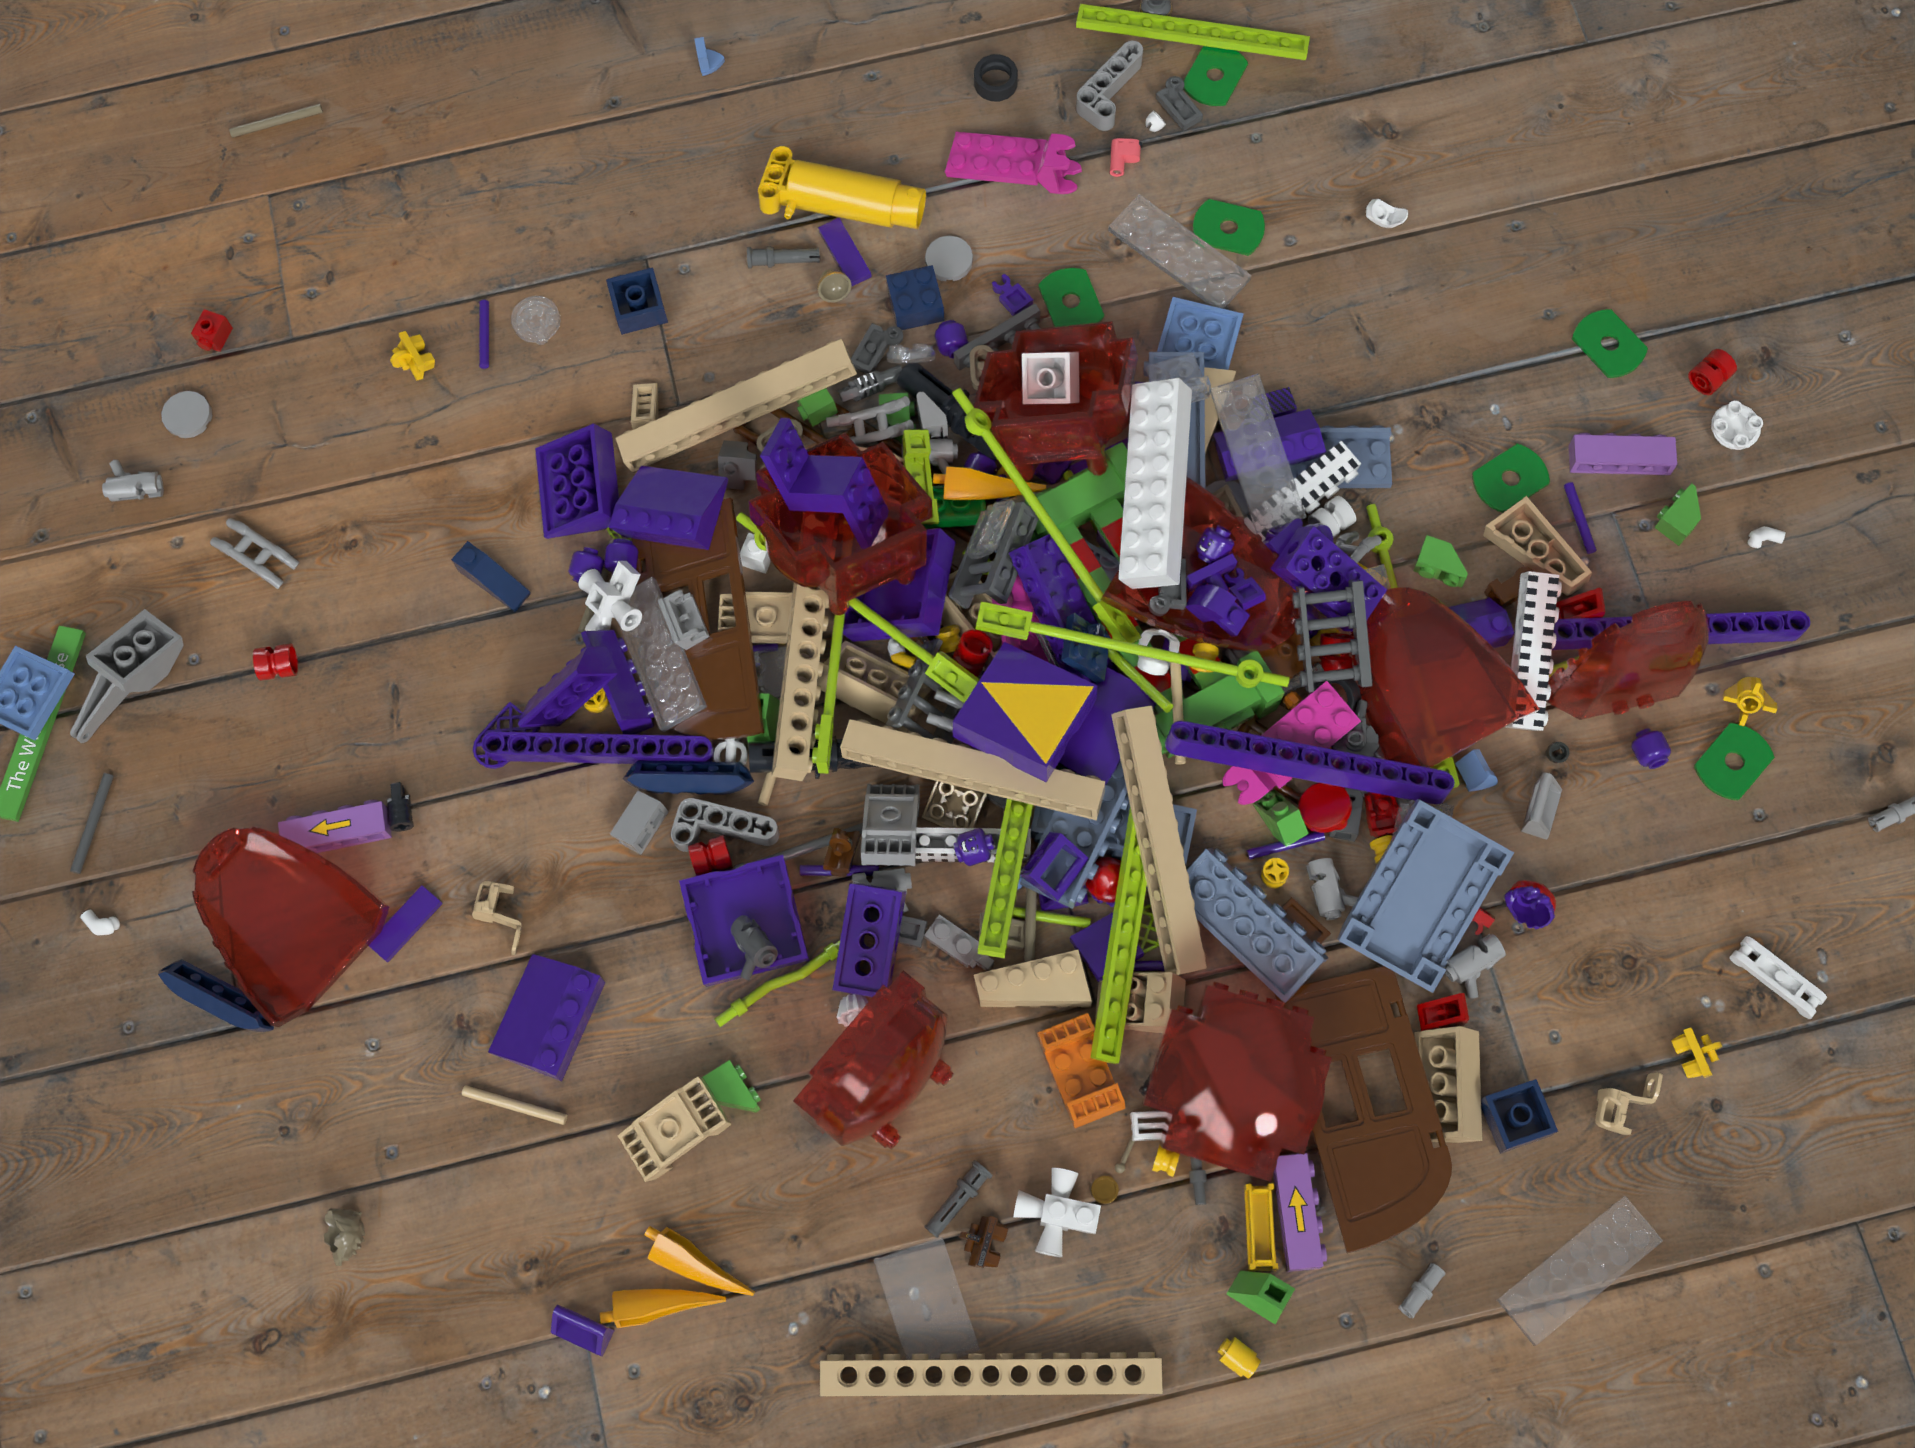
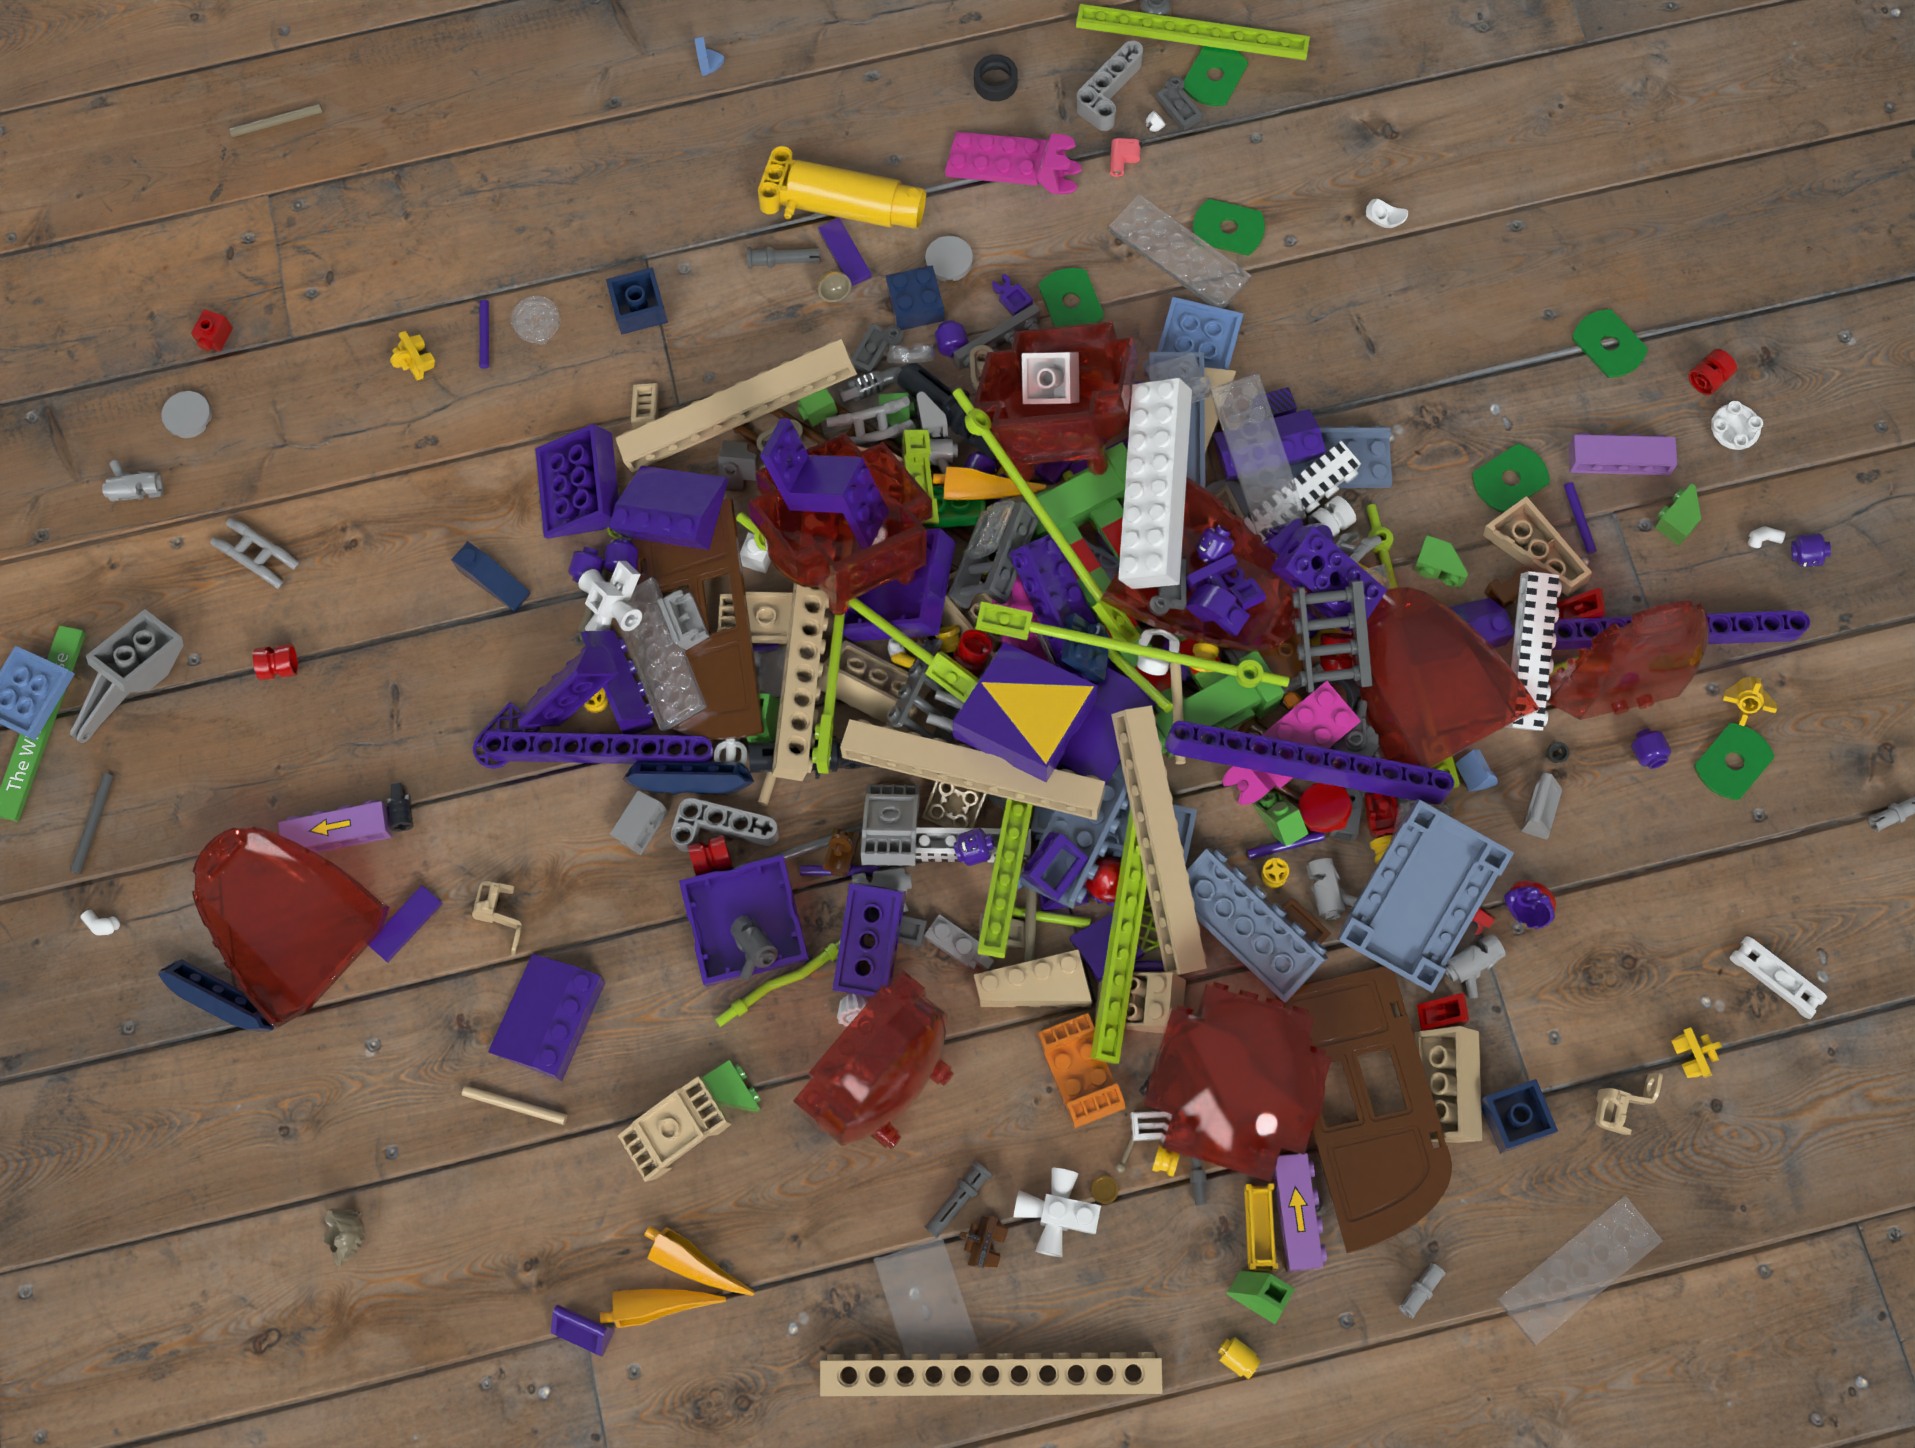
none -> dark purple head [1791,533,1831,567]

